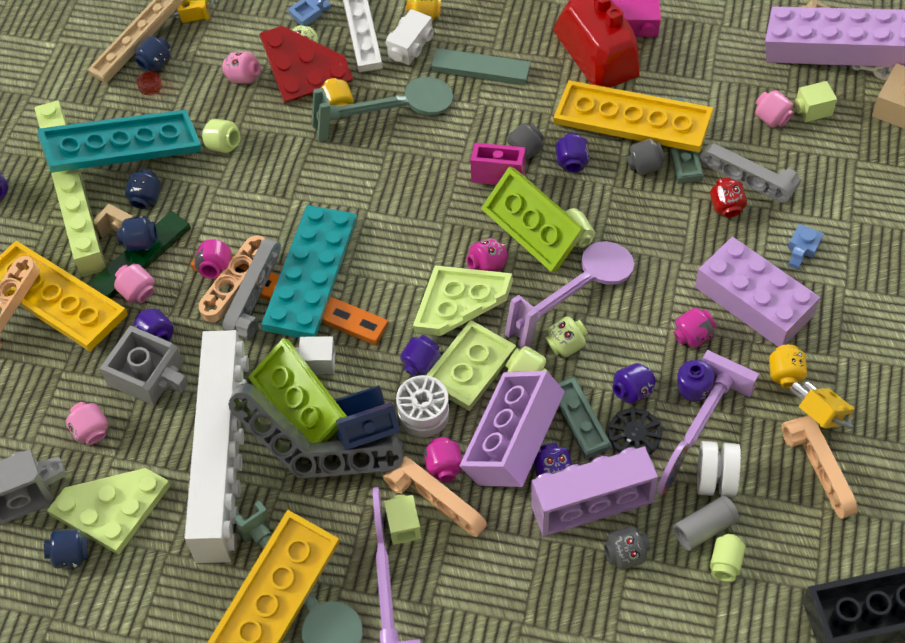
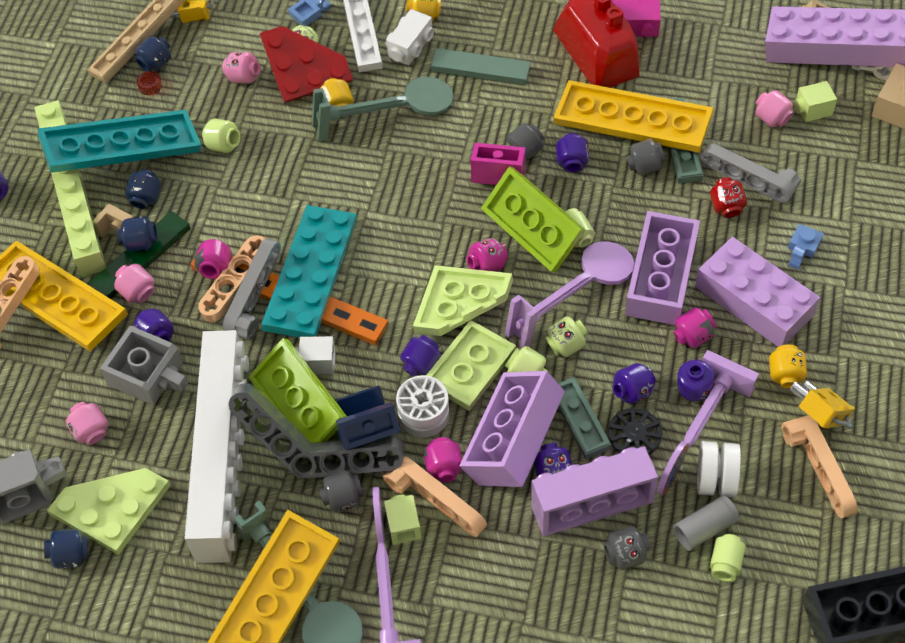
none -> dark grey head [319,470,364,513]
none -> lavender brick [625,211,700,325]

